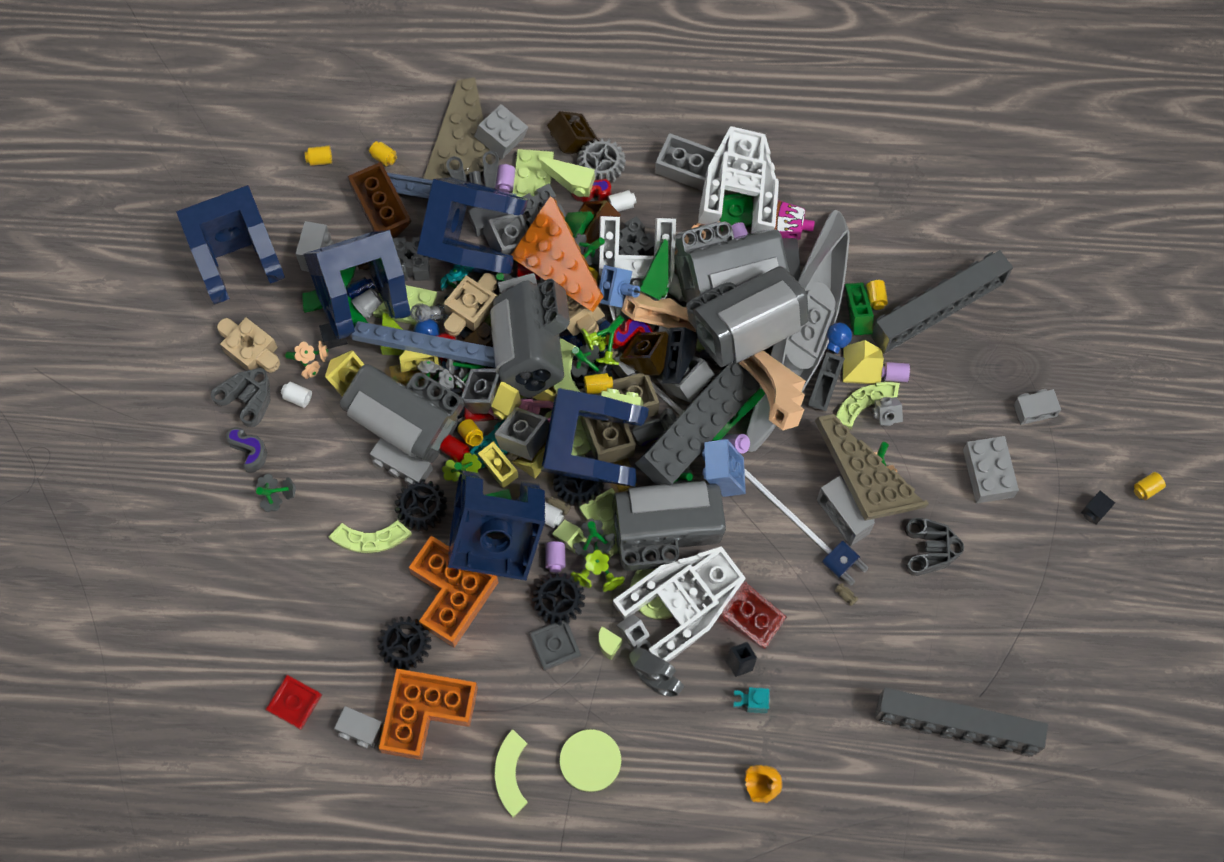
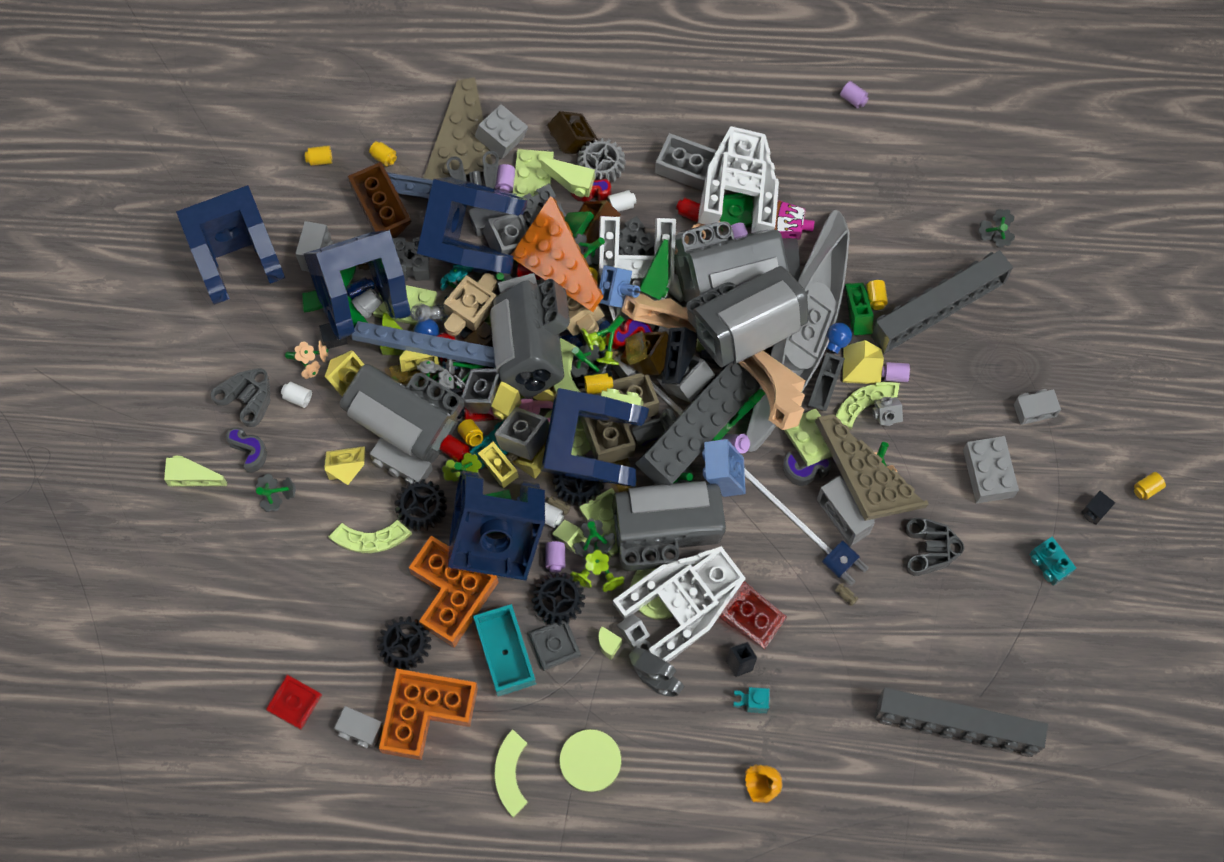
tan brick [217,318,280,373] -> none
none -> yellowish green slope [164,456,227,486]
none -> light yellow slope [325,446,365,485]
none -> teal piece [473,604,536,697]
none -> clear yellow plate [625,331,647,365]
none -> red brick [676,198,700,222]
none -> dark grey animal [783,452,832,486]
none -> yellowish green plate [784,409,832,466]
none -> lavender brick [840,81,869,108]
none -> dark grey plant [978,209,1015,248]
none -> teal brick [1029,537,1077,586]

